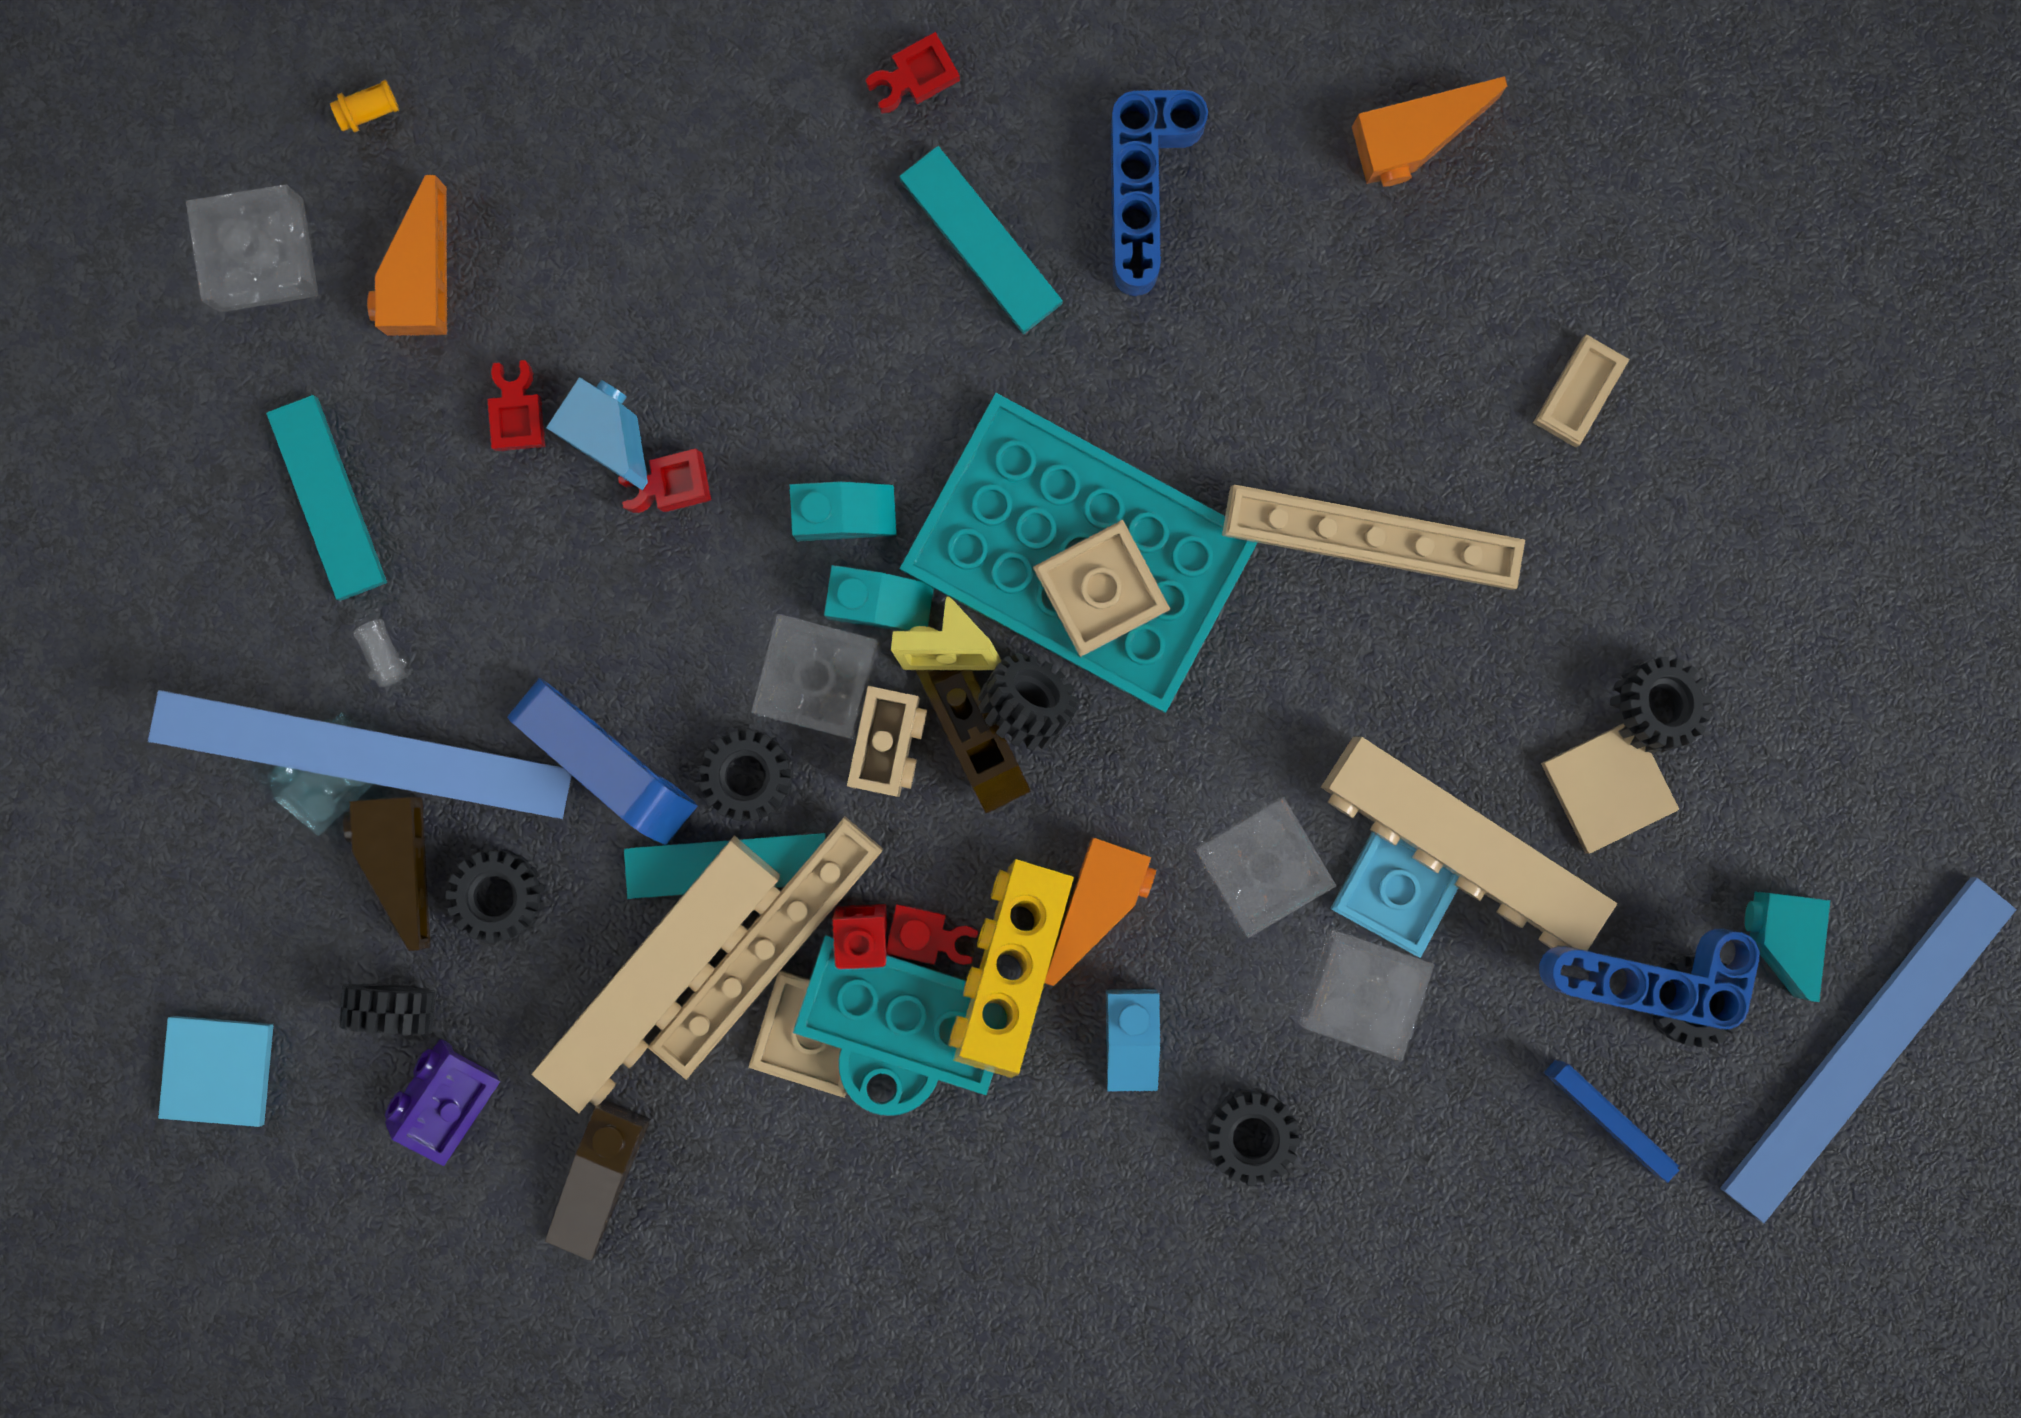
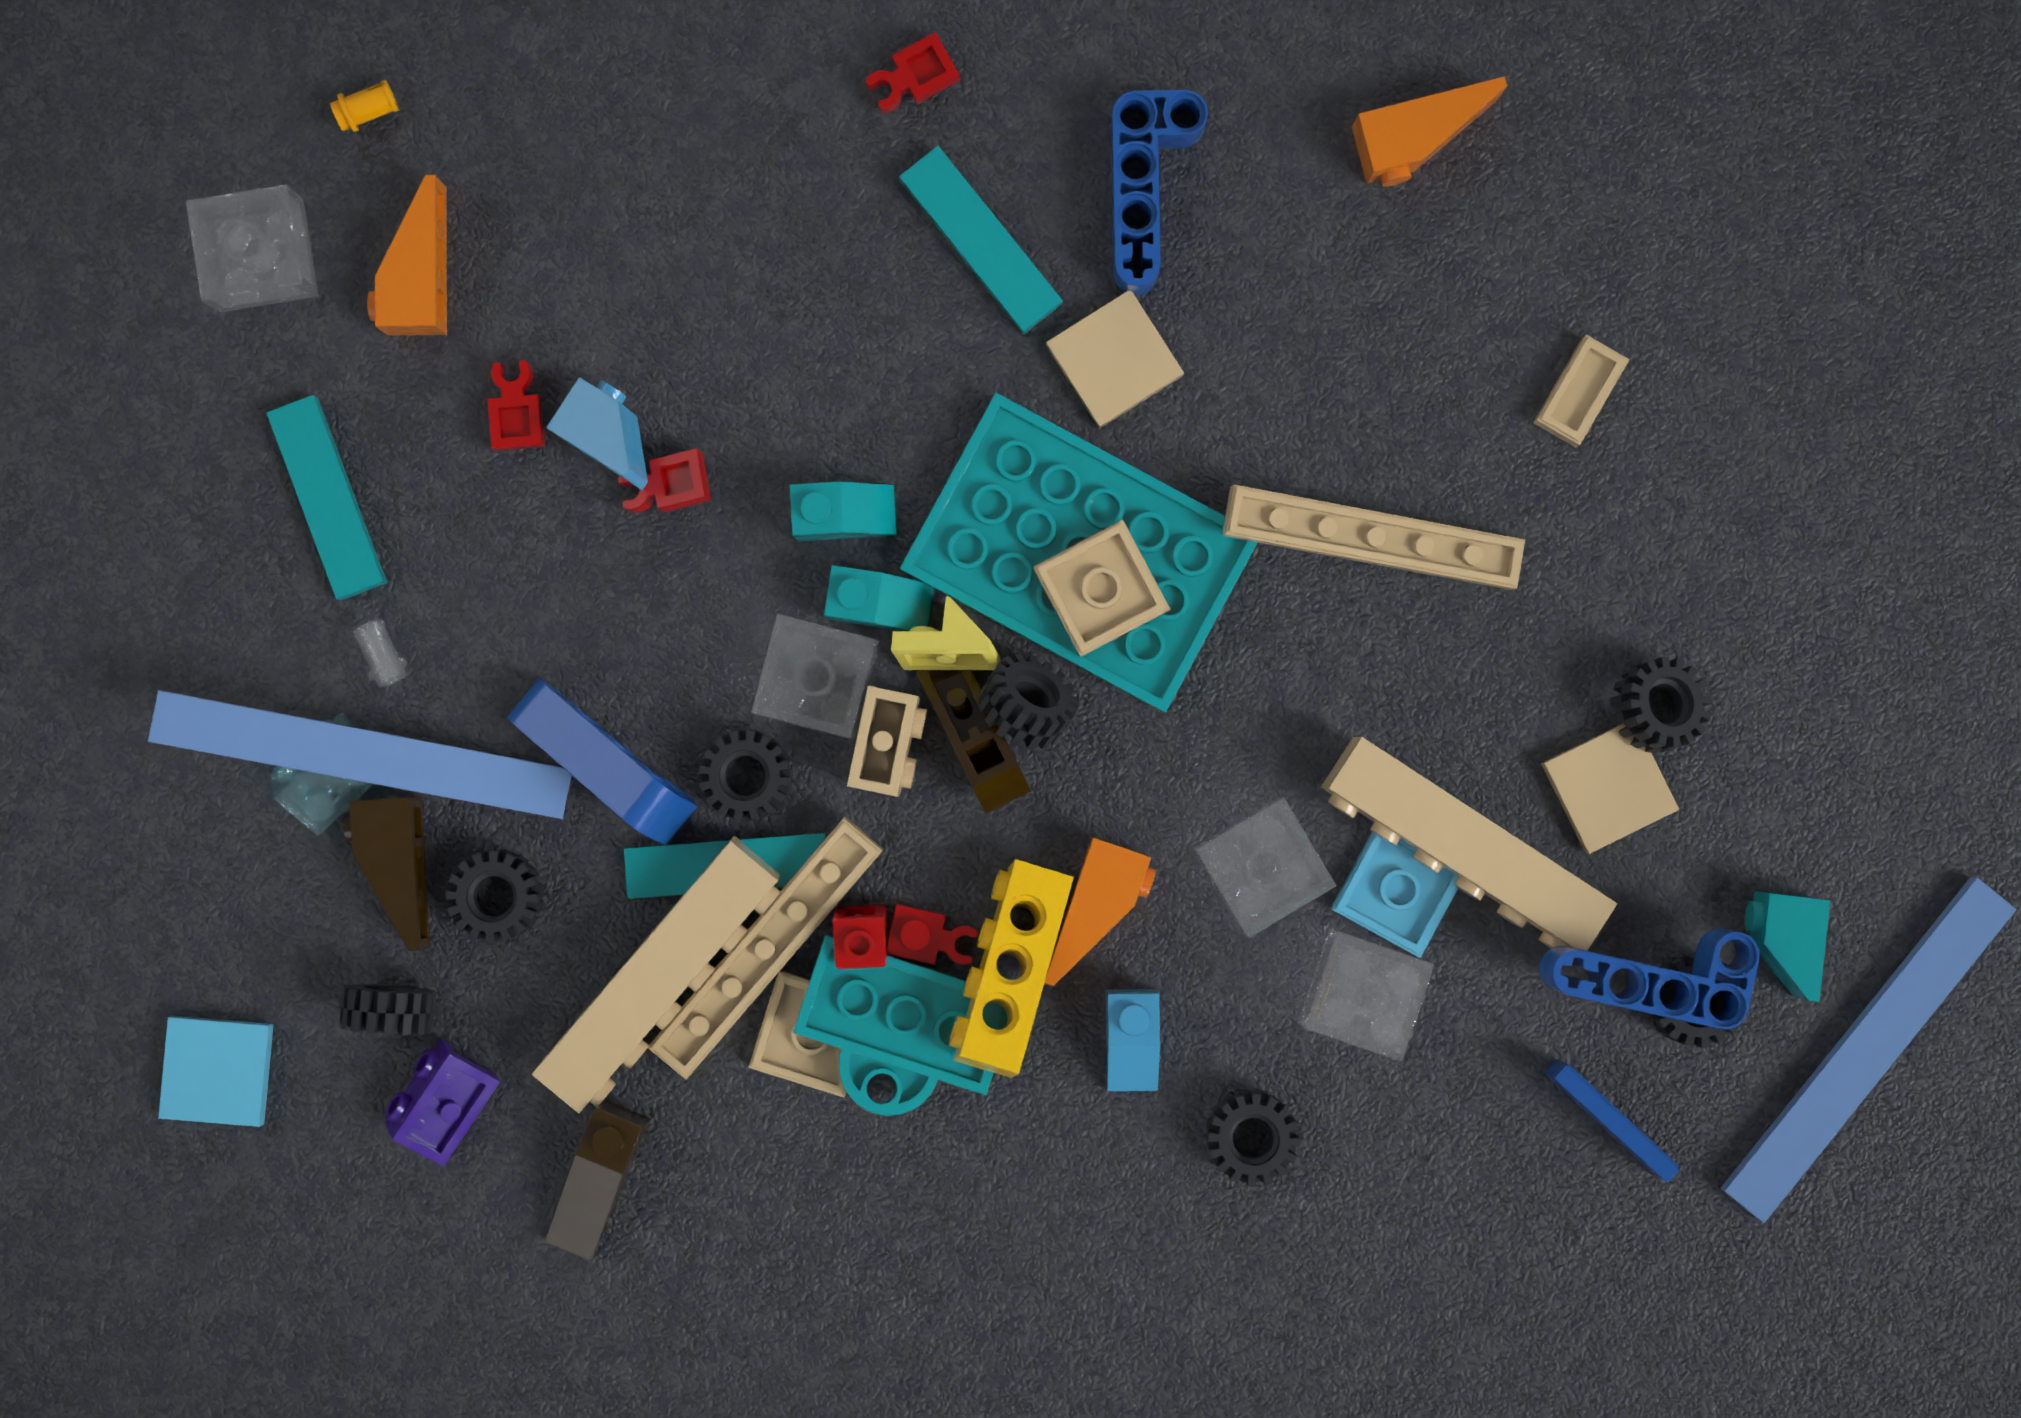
none -> tan tile [1046,291,1184,429]

